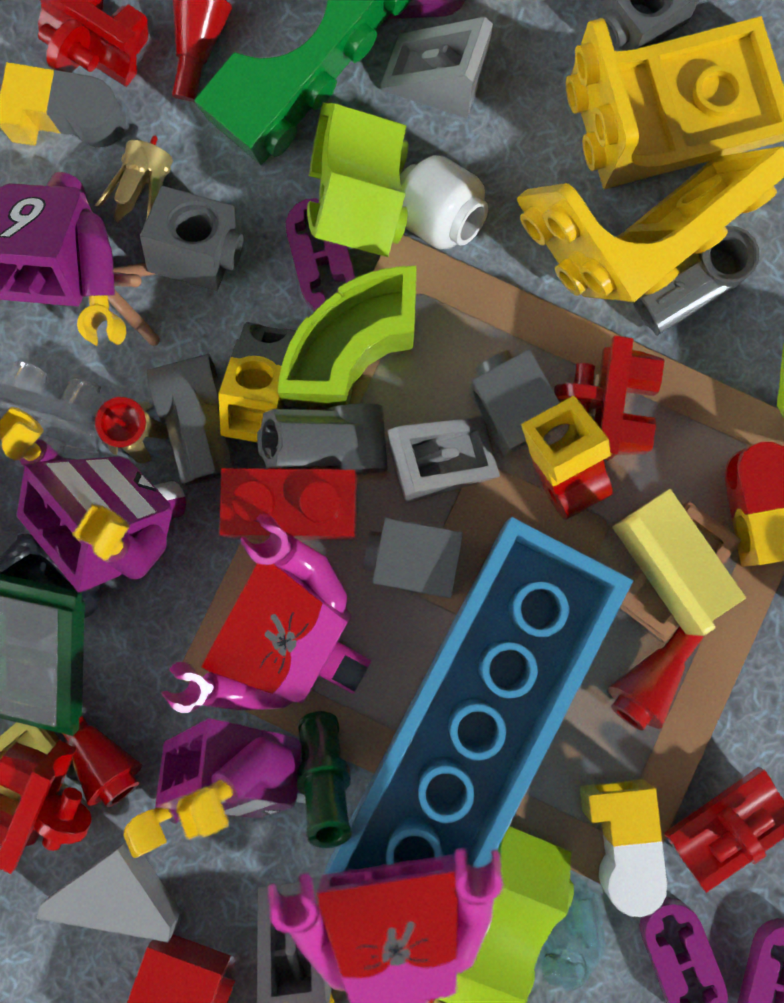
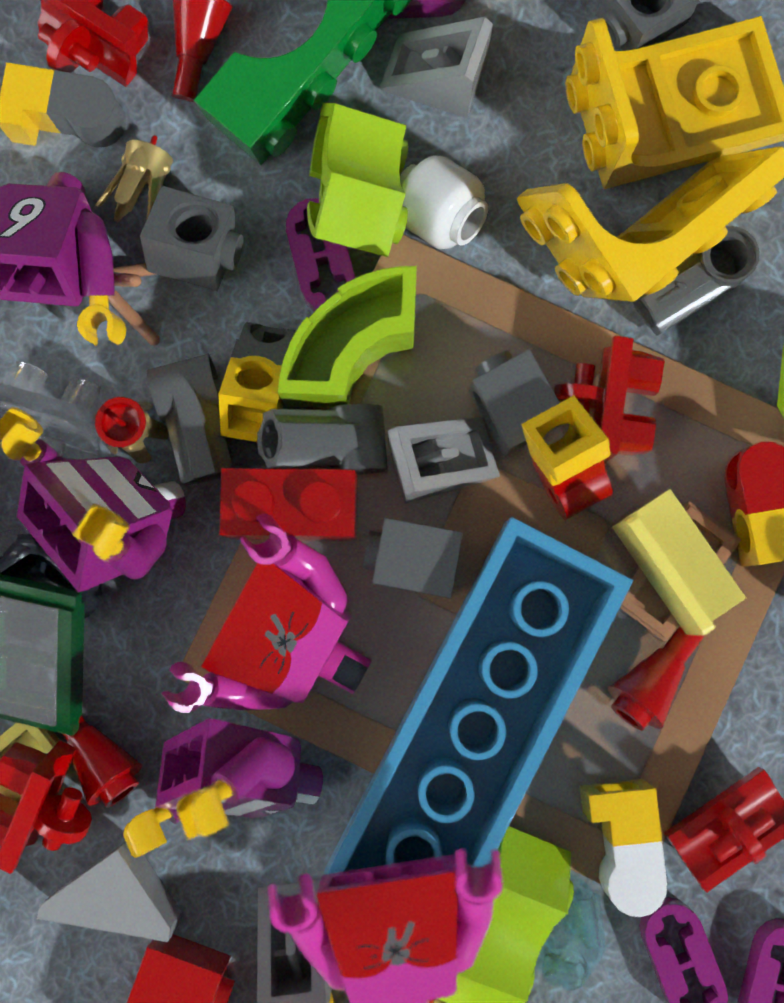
dark green pin [297,711,352,848] -> none

